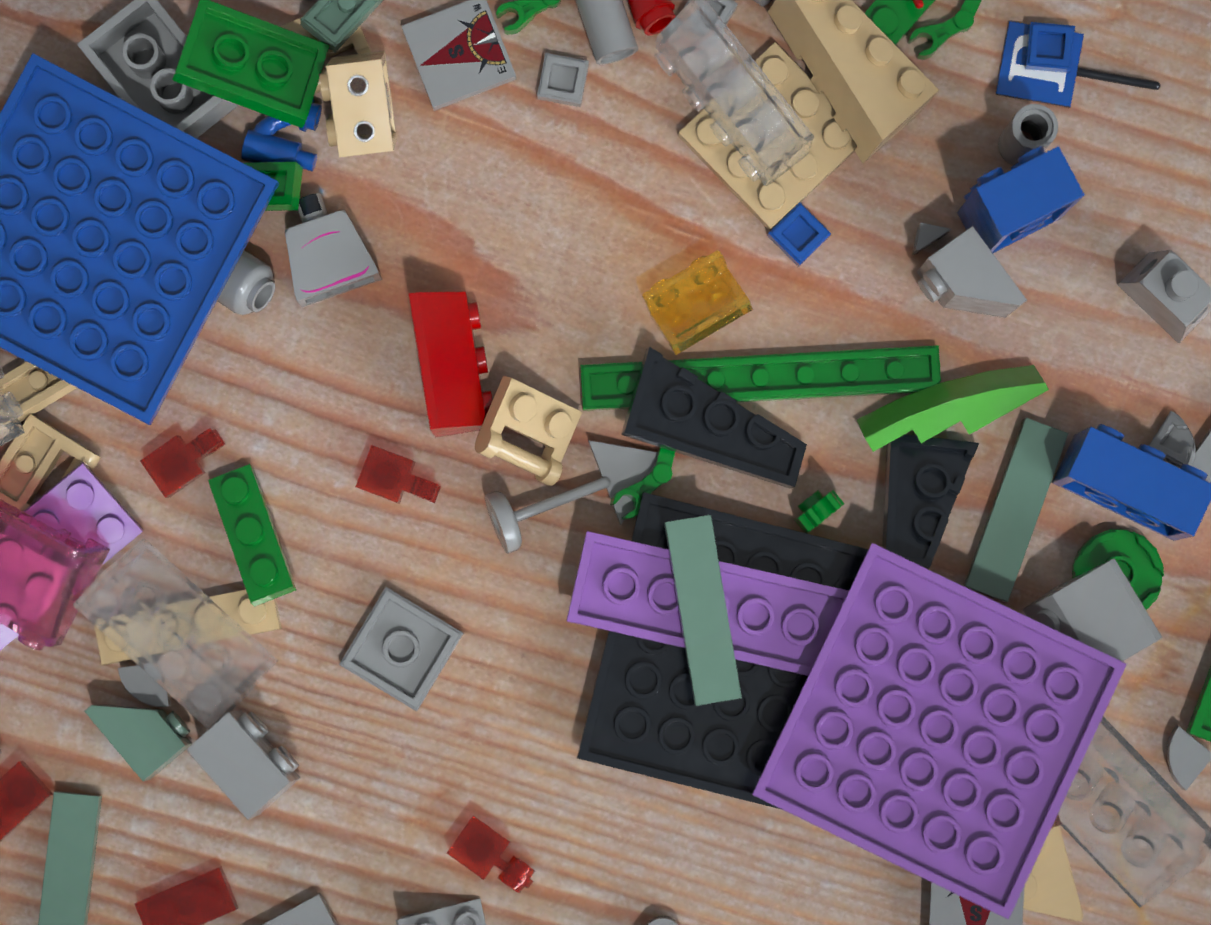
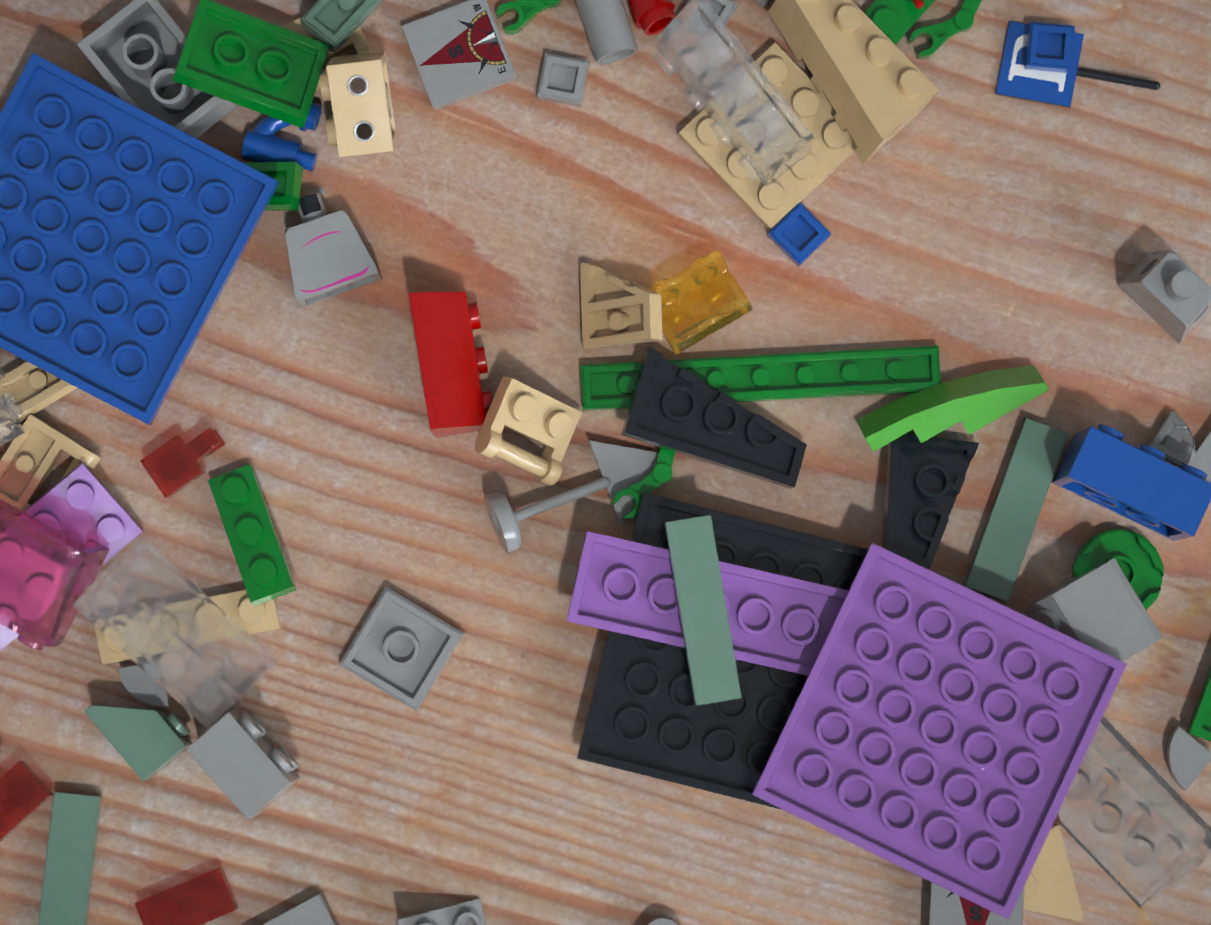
light grey head [217,250,275,315] -> none
clear red plate [355,445,441,504] -> none
clear red plate [447,816,535,894] -> none
green plate [794,490,844,533] -> none
light grey piece [912,223,951,255] -> none
light grey slope [917,226,1027,318] -> none
blue brick [957,146,1085,253] -> none
light grey pin [998,104,1058,165] -> none
none -> tan wing [580,262,663,350]

